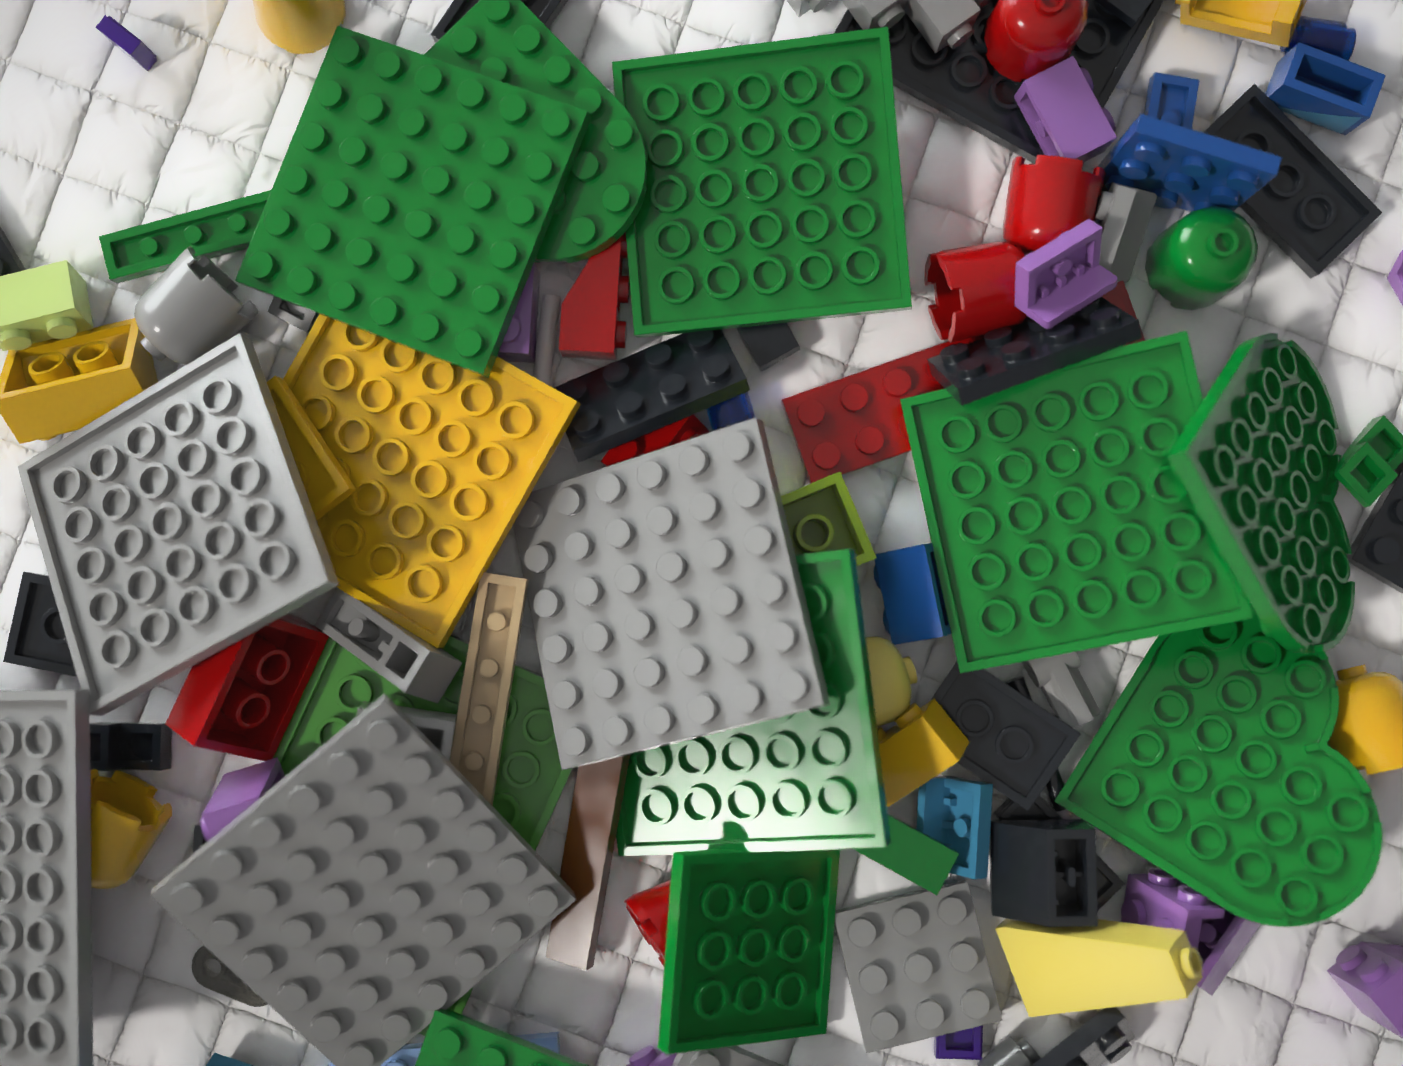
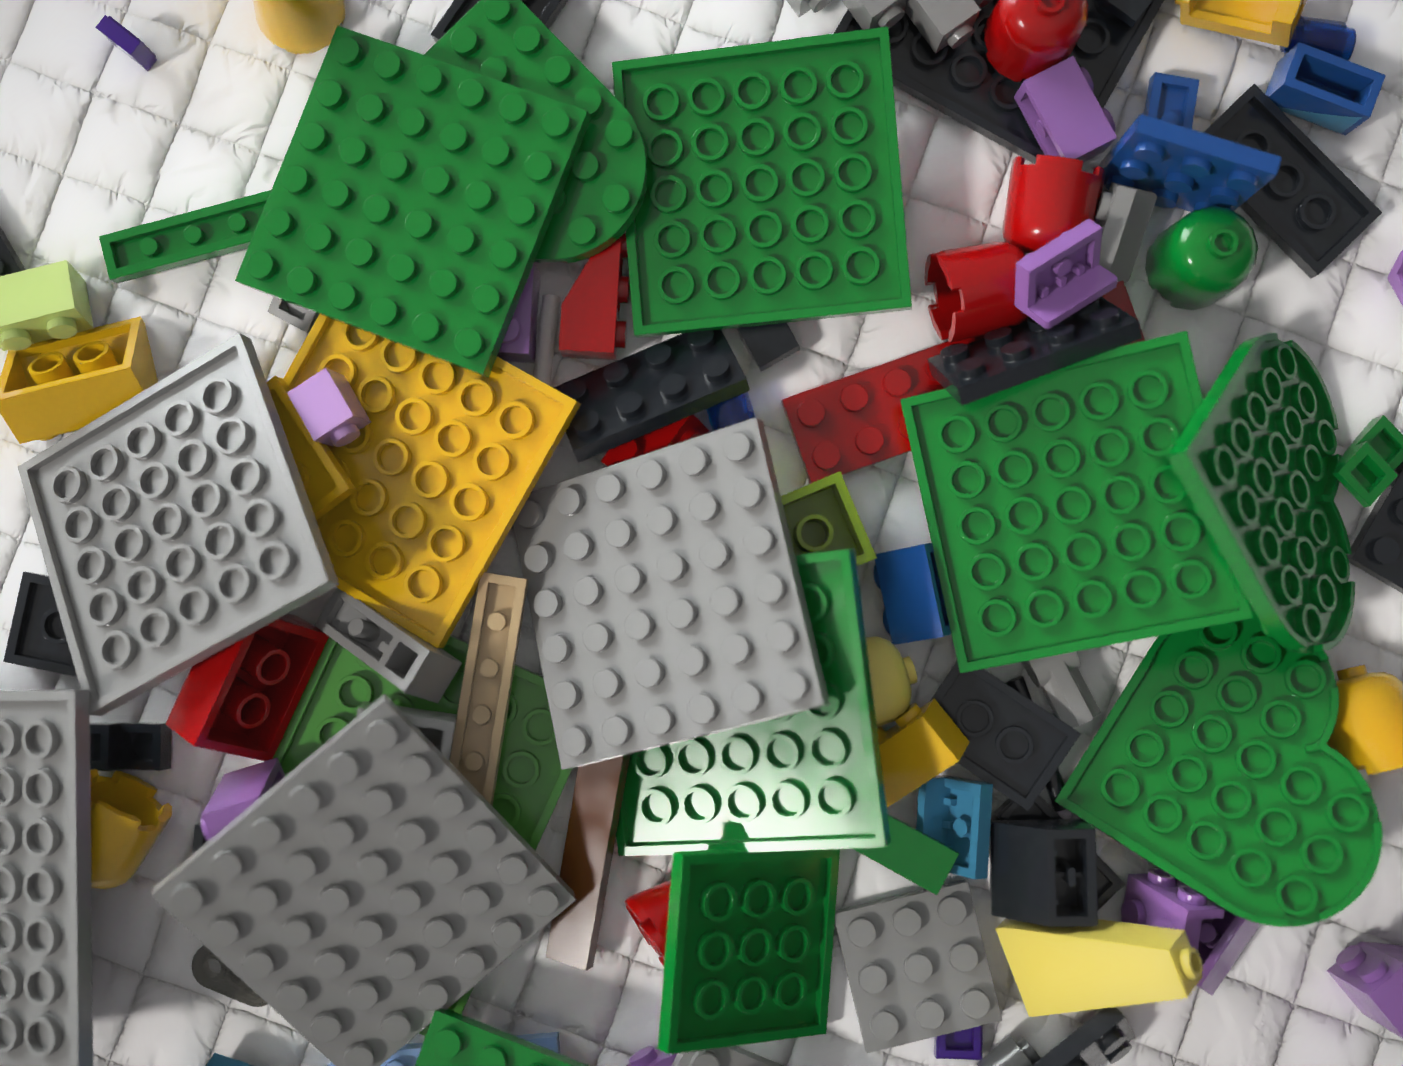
light grey cylinder [134,246,259,365] -> none
none -> lavender brick [287,368,371,447]

